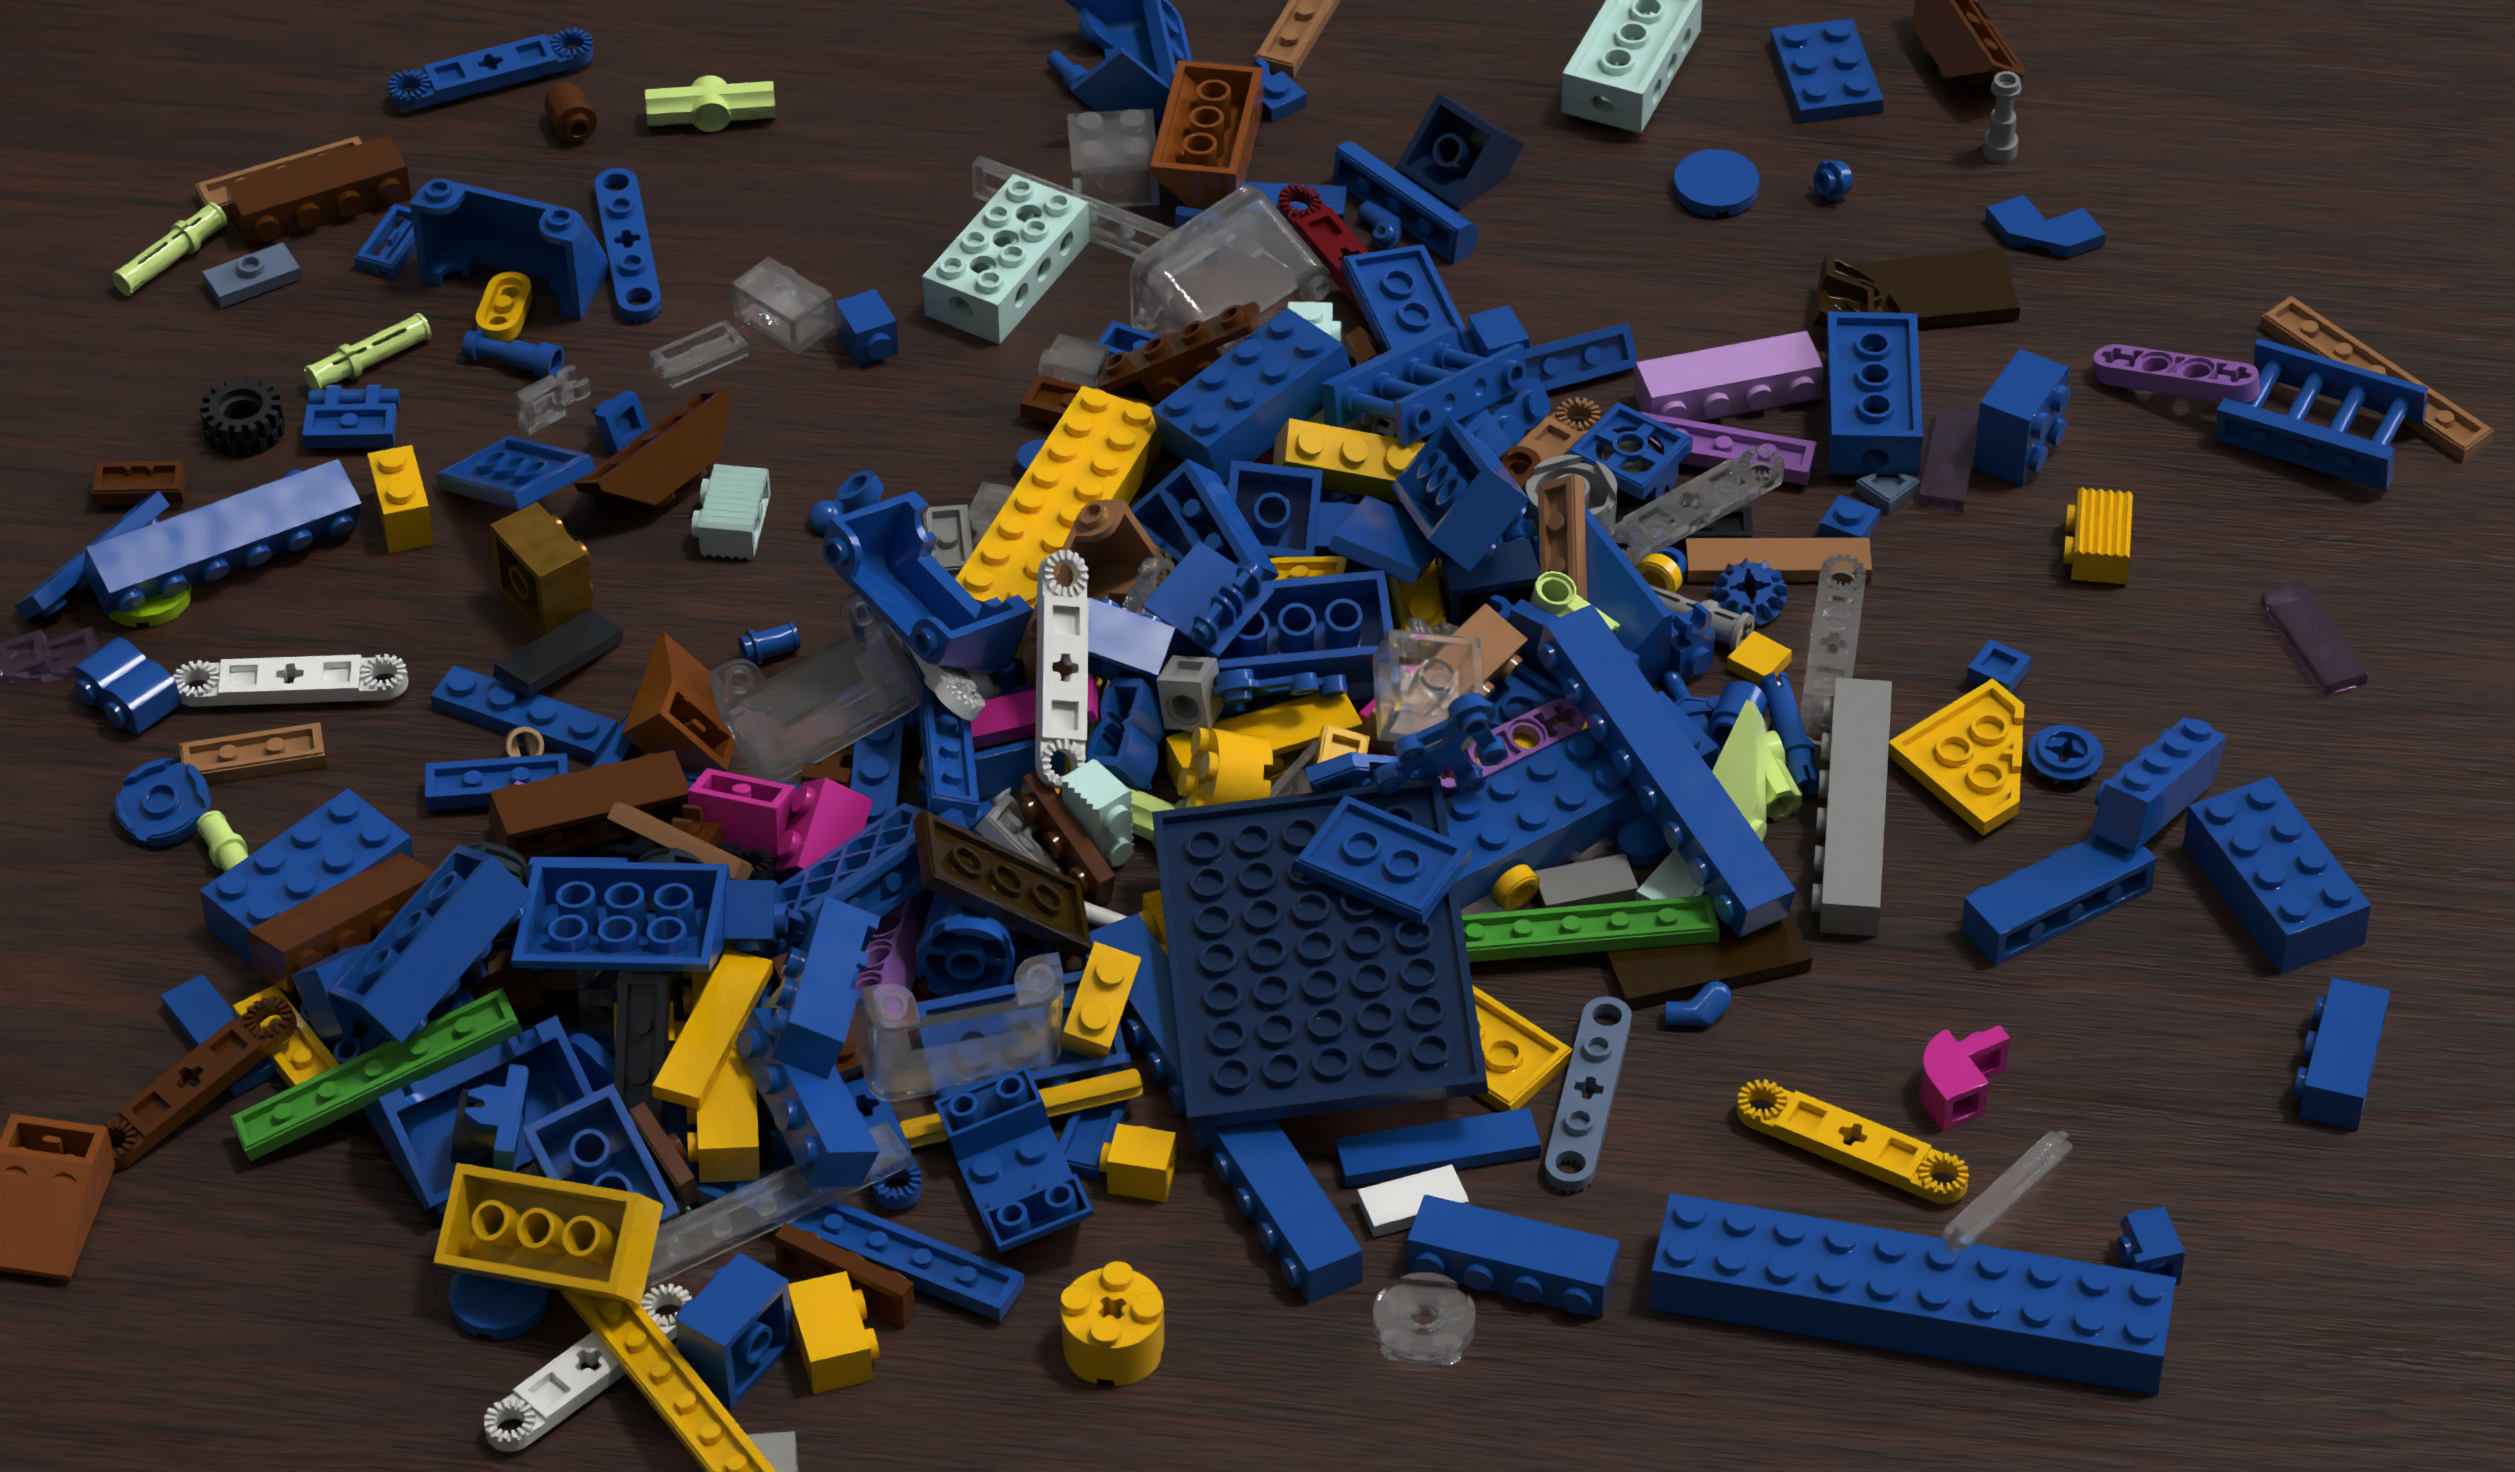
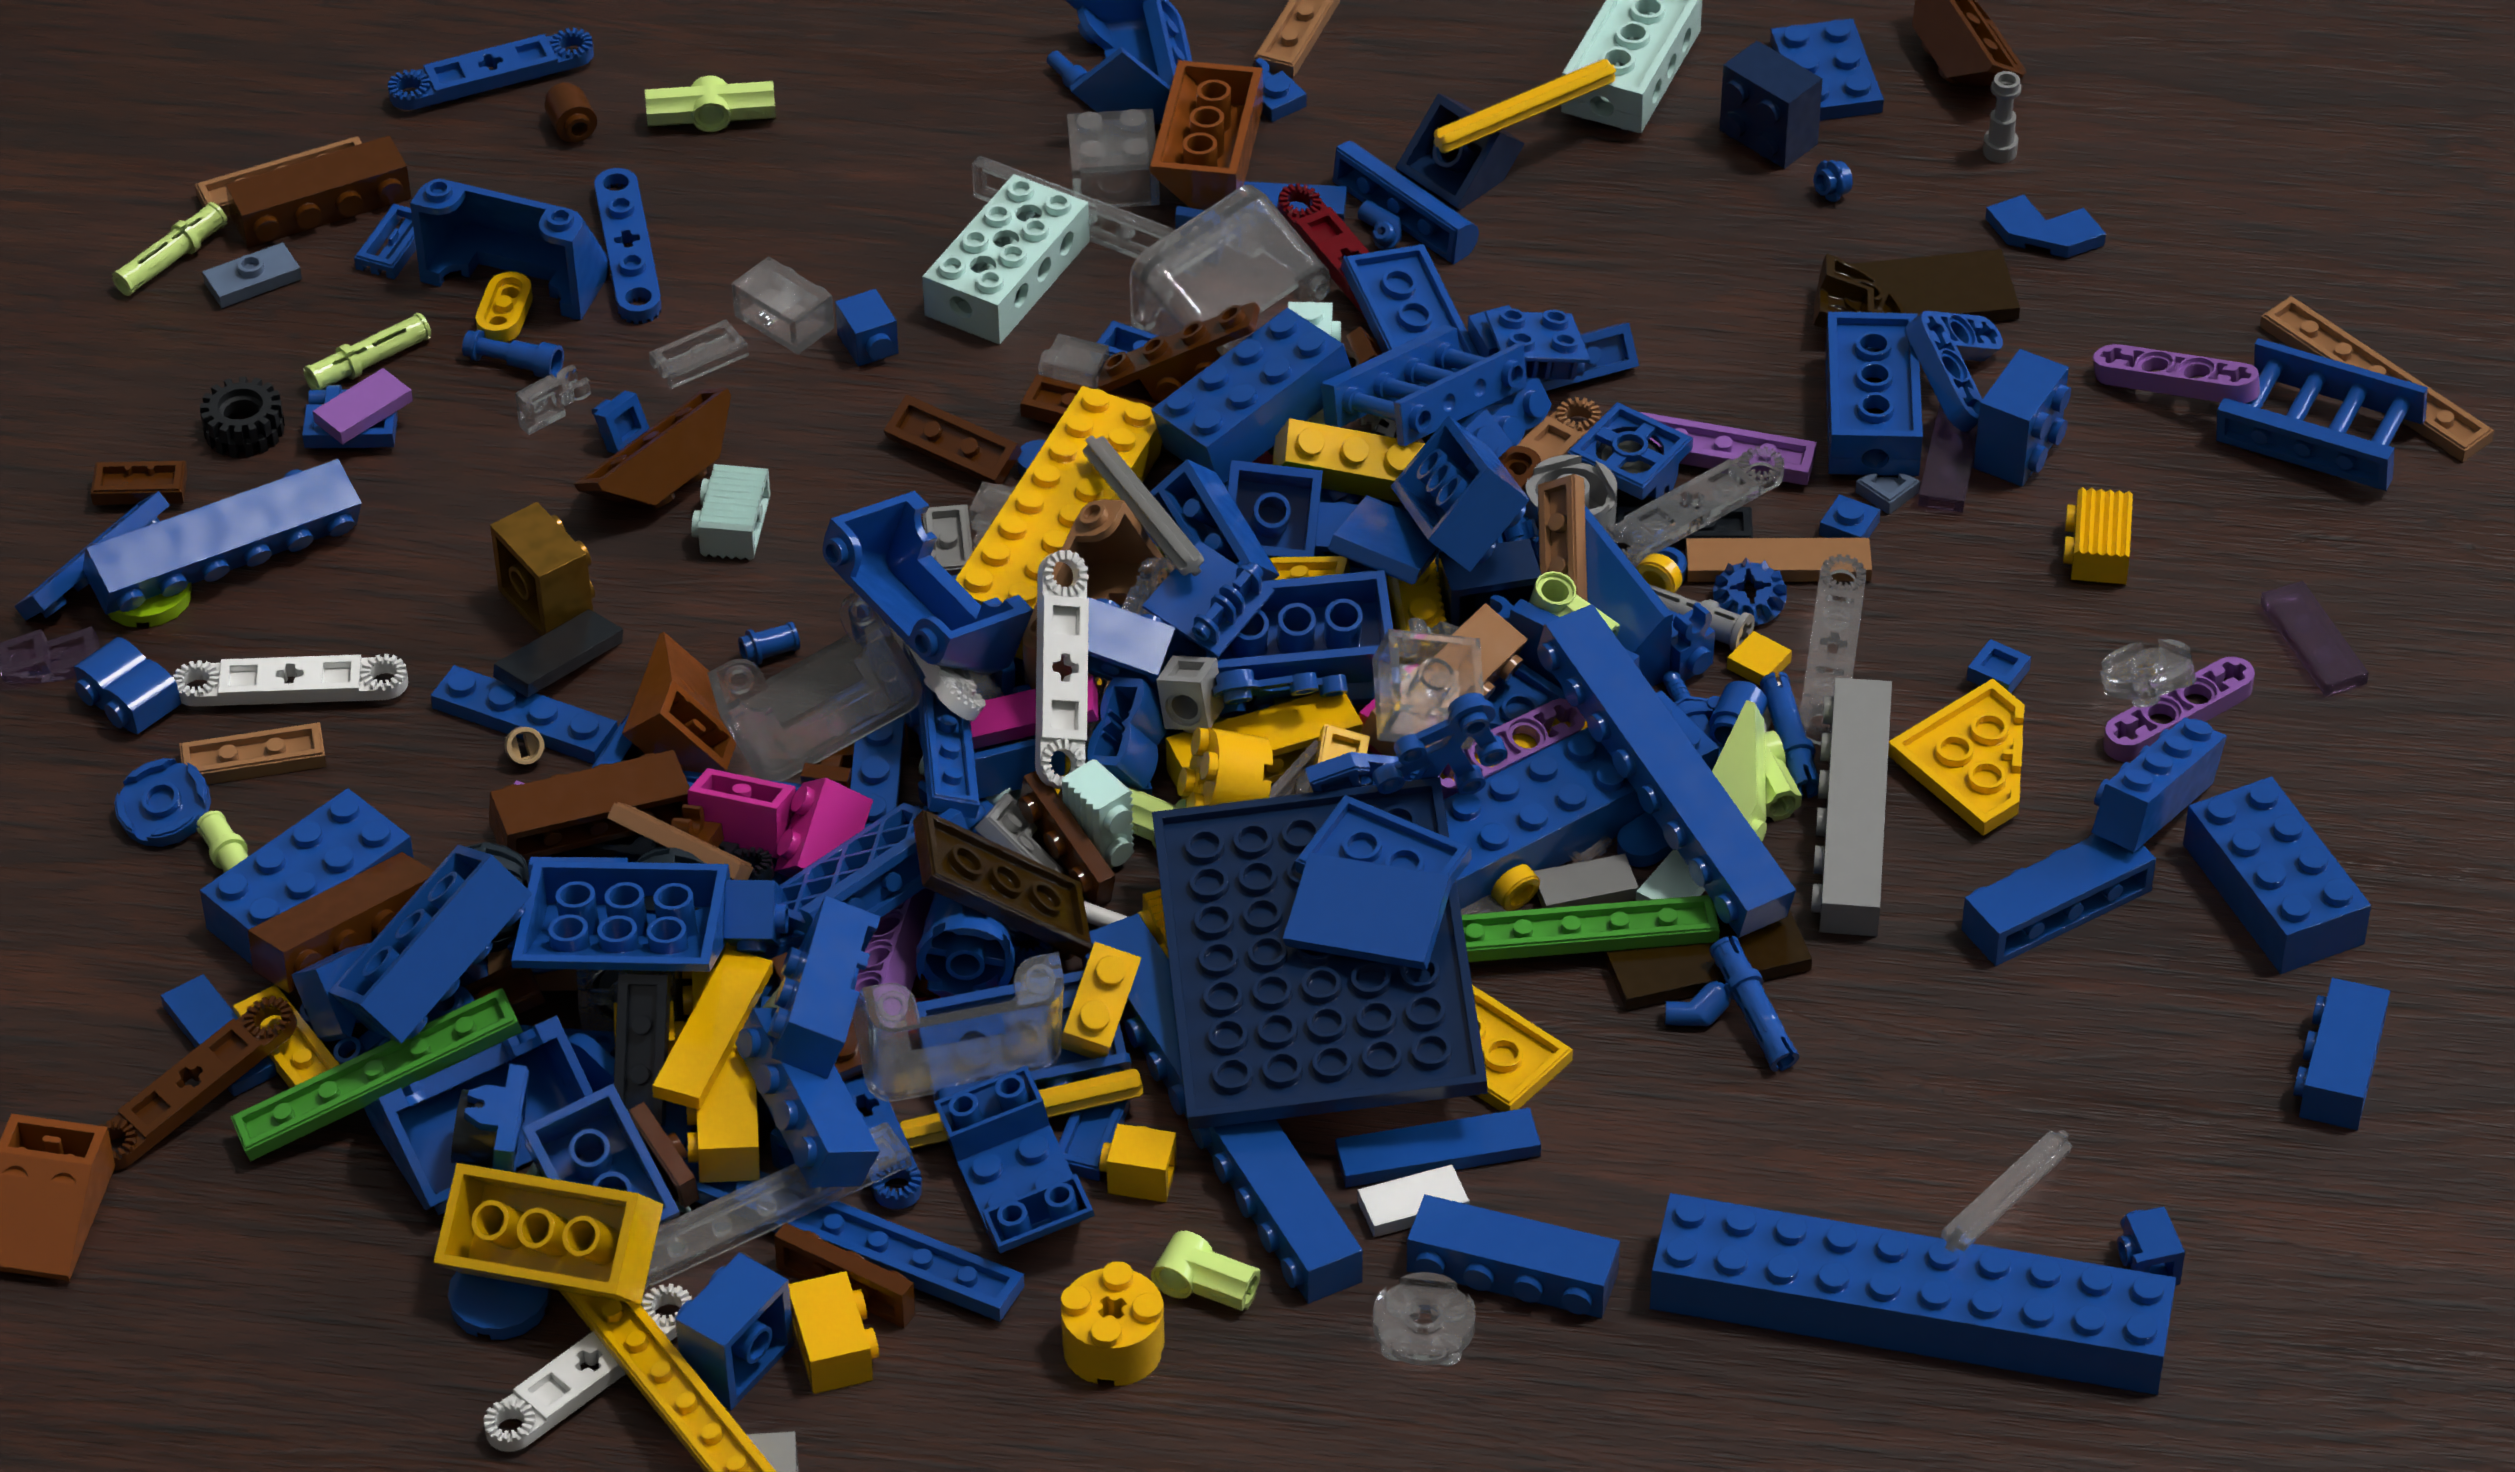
yellow brick [367,445,434,554] -> none
blue plate [425,753,569,811] -> none
blue tile [435,436,596,510] -> none
blue plate [808,469,884,536] -> none
sand blue piece [1545,996,1632,1194] -> none
lavender brick [1635,331,1823,422] -> none
blue tile [1674,149,1760,217] -> none
yellow piece [1737,1079,1969,1204] -> none
dark pink brick [1920,1025,2010,1132] -> none
blue gear [2028,725,2104,787] -> none
none -> medium lavender tile [313,368,413,445]
none -> reddish brown plate [883,394,1022,488]
none -> light grey axle [1083,435,1204,576]
none -> yellowish green piece [1151,1231,1260,1311]
none -> blue tile [1283,852,1452,970]
none -> yellow axle [1433,59,1616,153]
none -> blue hinge [1485,308,1590,380]
none -> blue pin [1709,936,1800,1072]
none -> dark blue brick [1719,41,1823,169]
none -> blue beam [1906,311,2003,432]
none -> clear plate [2100,639,2196,708]
none -> medium lavender beam [2103,657,2255,762]

